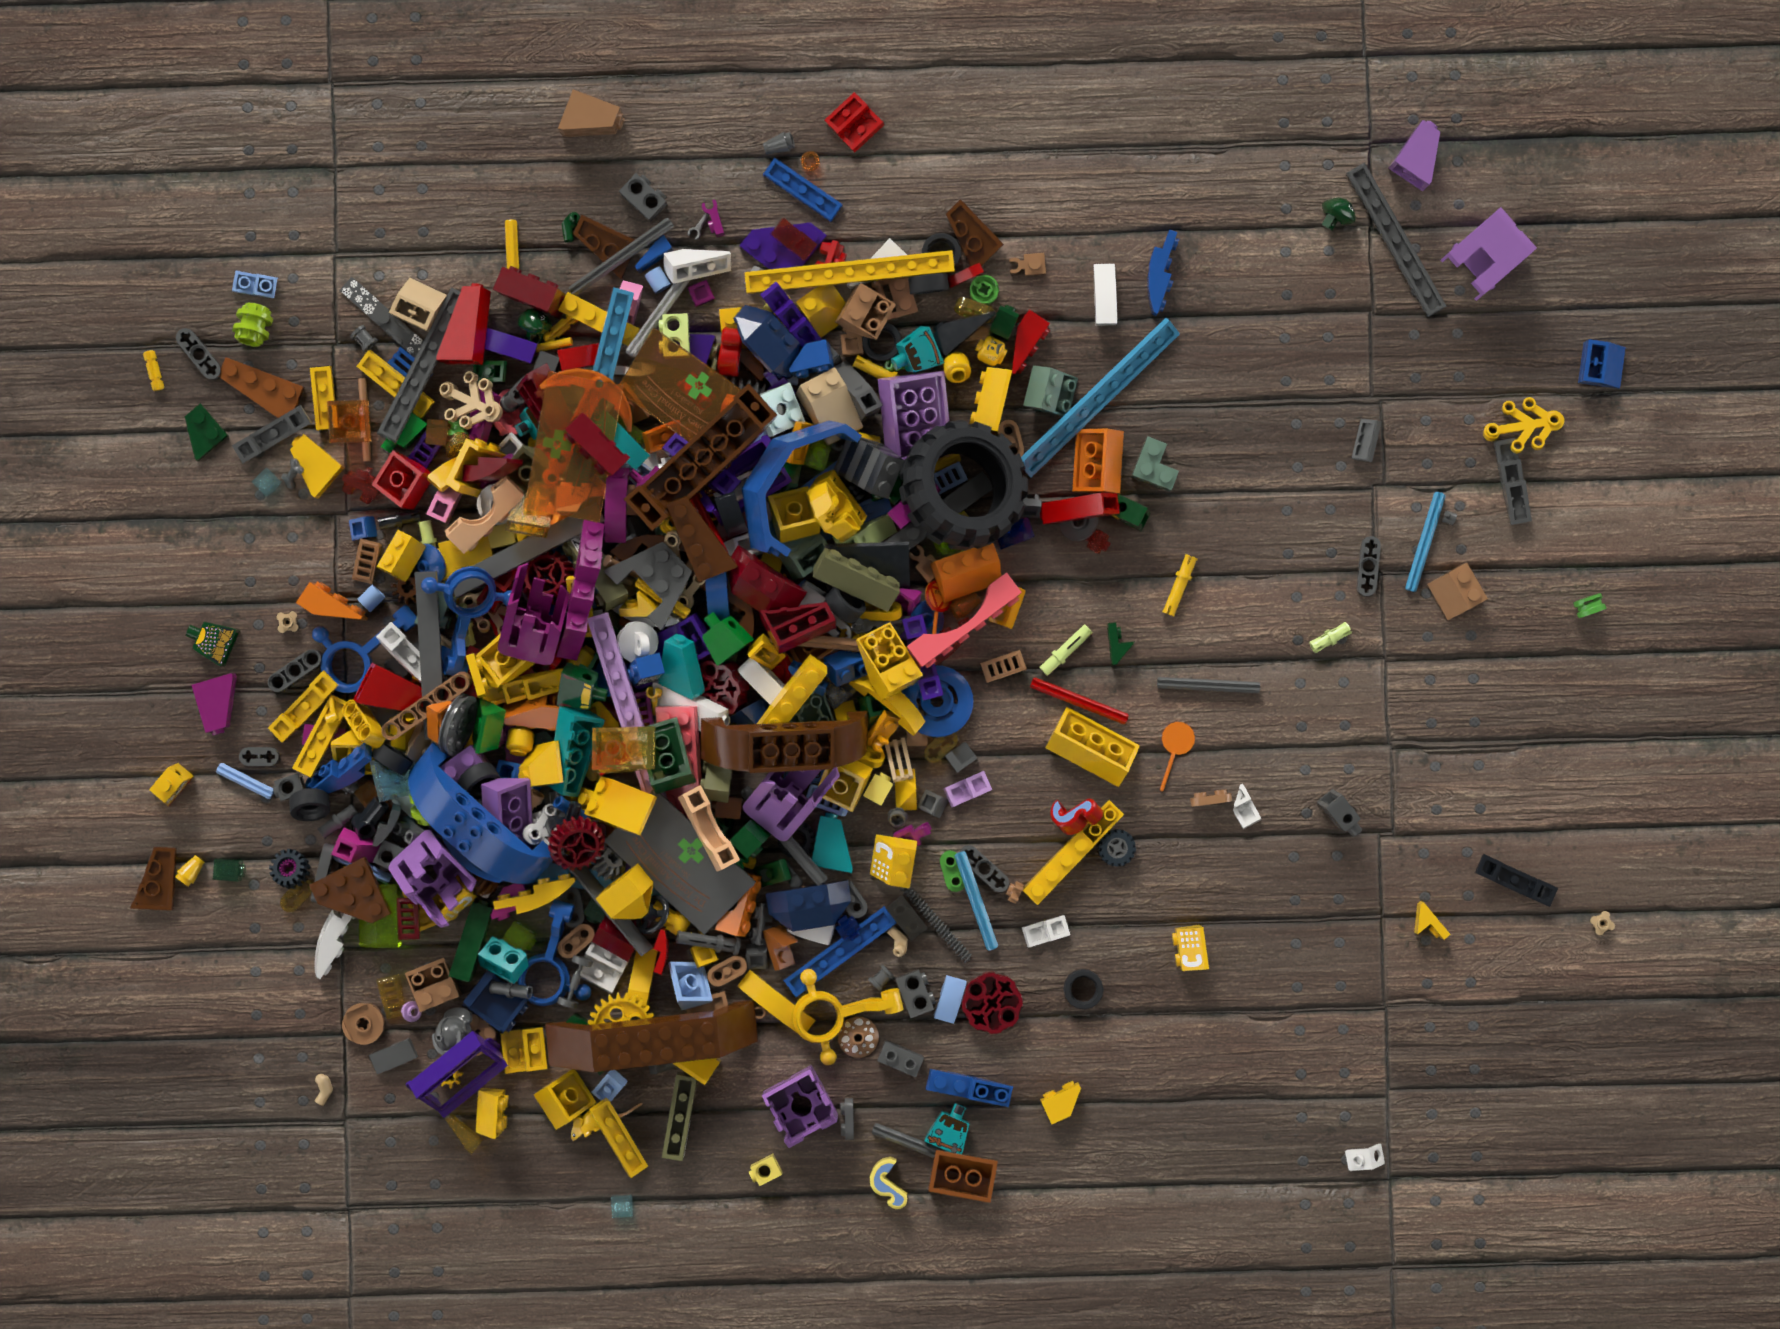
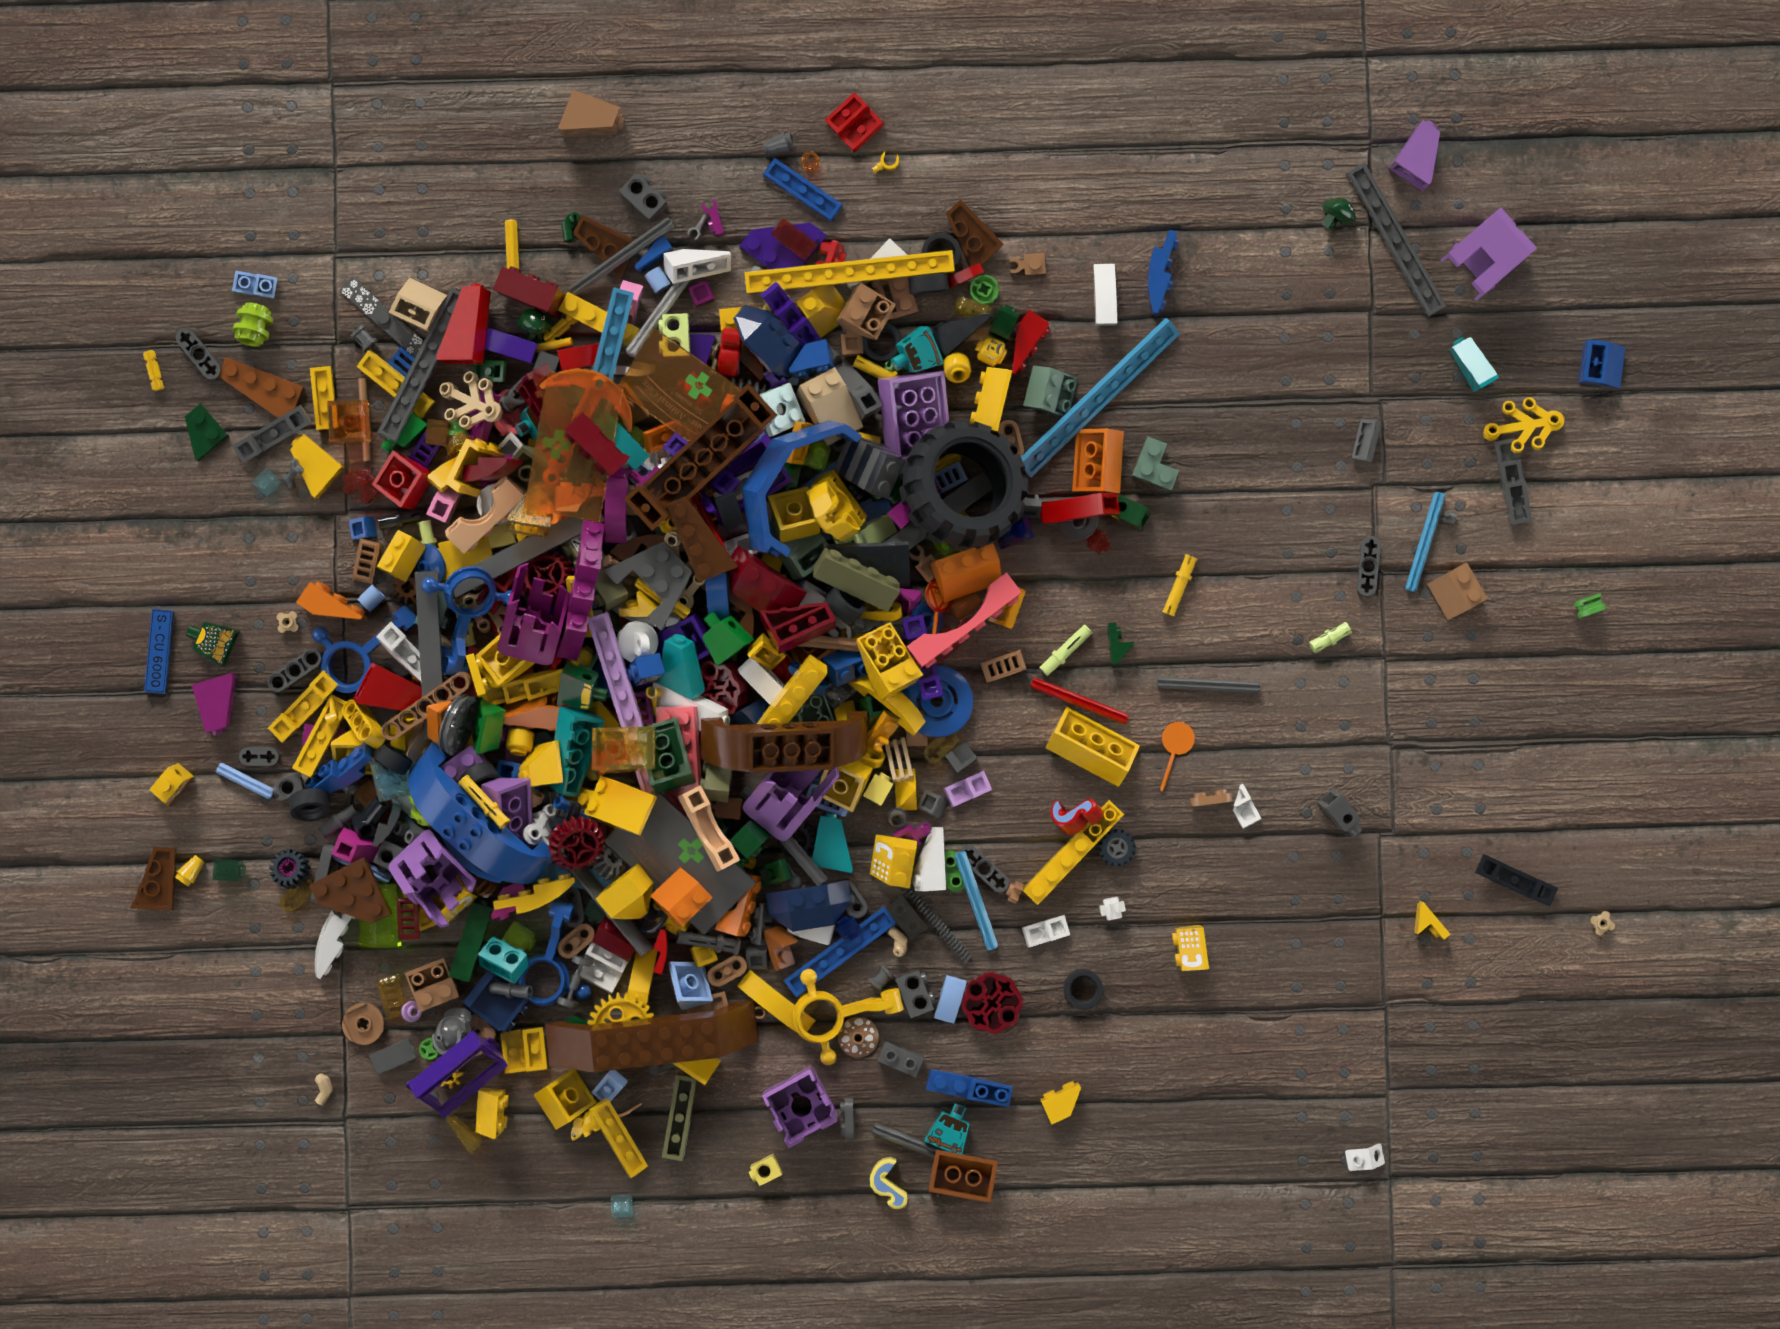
none -> blue tile [144,609,174,694]
none -> bright green wheel [419,1037,440,1060]
none -> yellow pin [458,775,511,829]
none -> orange slope [650,867,713,927]
none -> yellow piece [872,152,899,174]
none -> white slope [912,827,946,891]
none -> white gear [1099,897,1126,920]
none -> slope [1449,337,1499,392]

